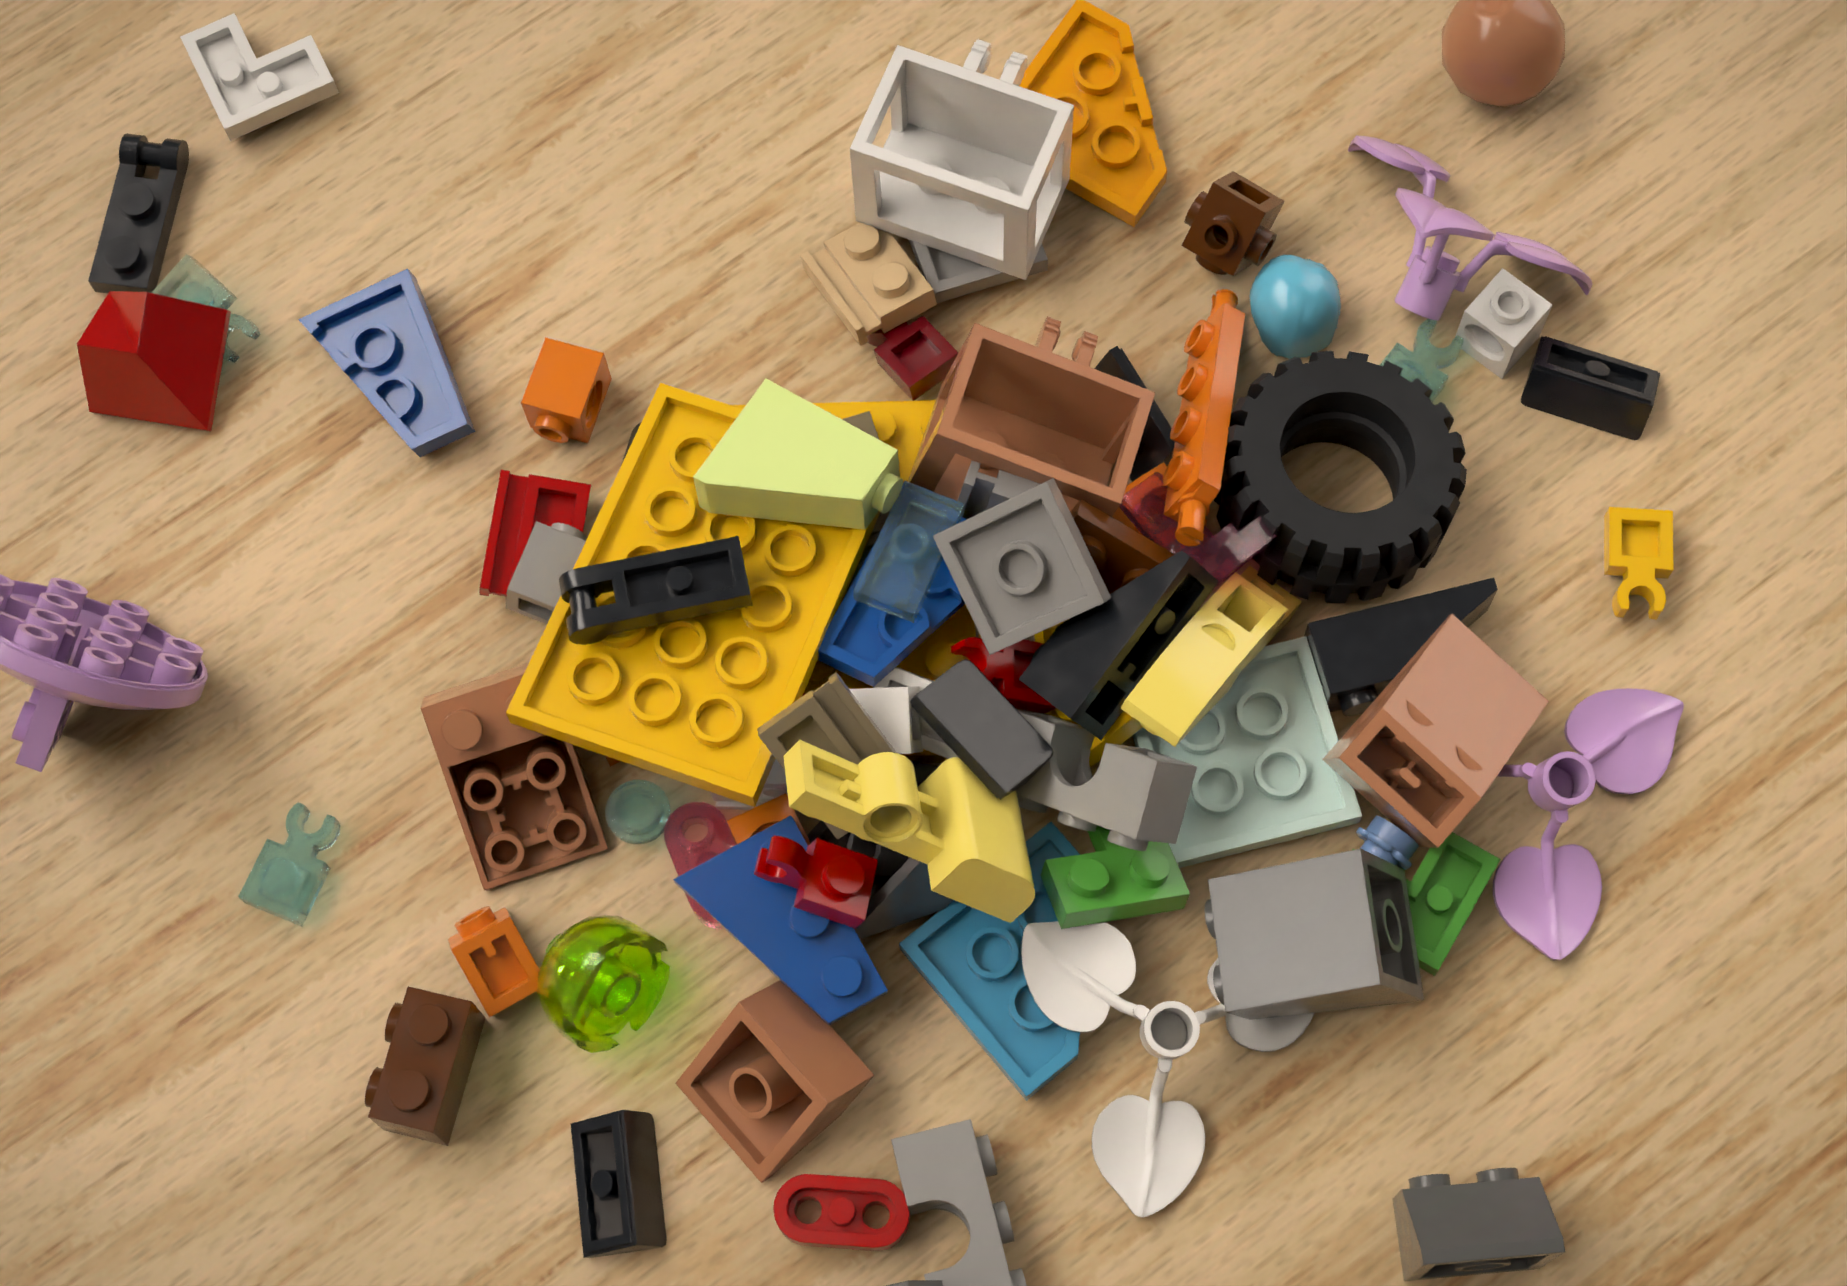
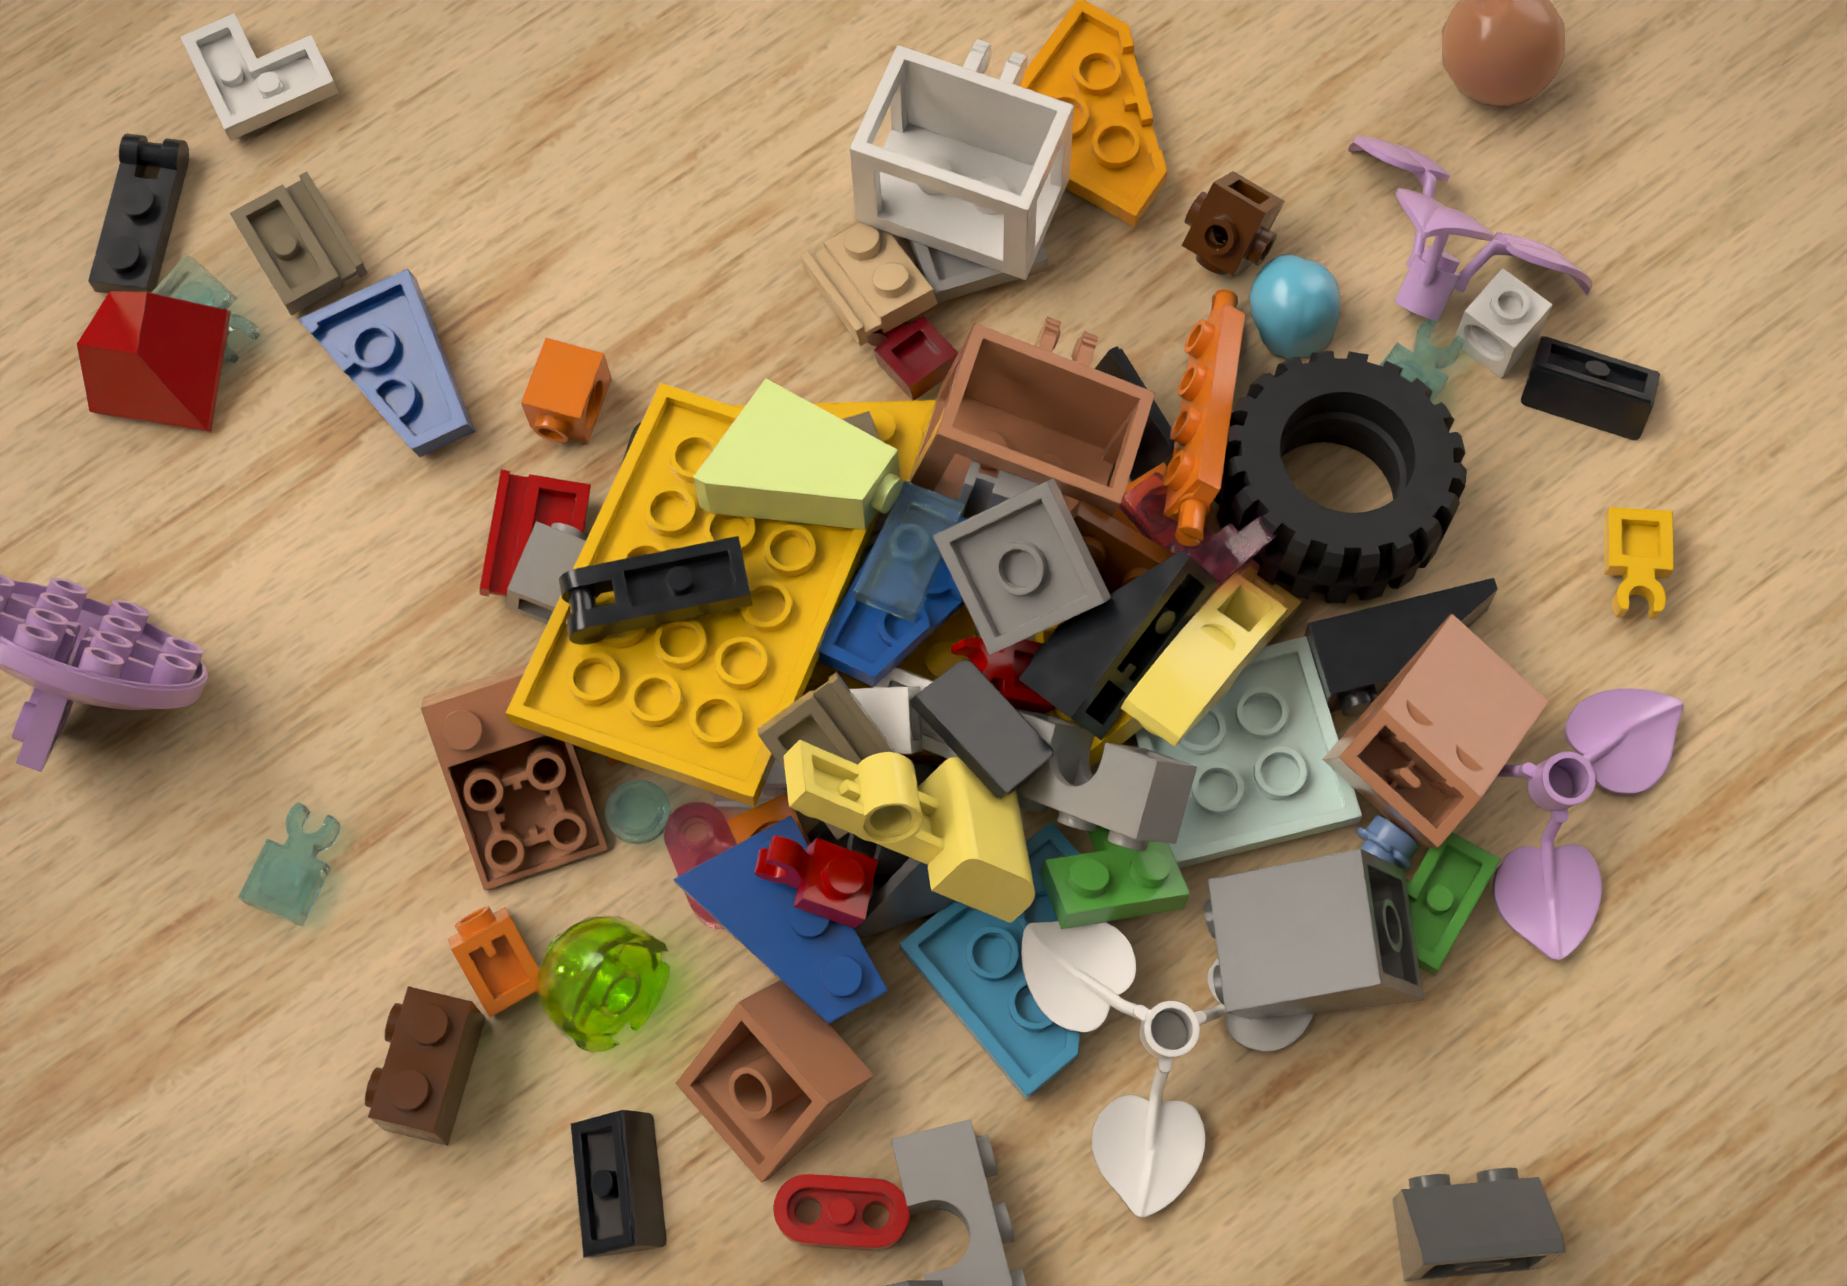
none -> dark tan plate [230,171,368,315]

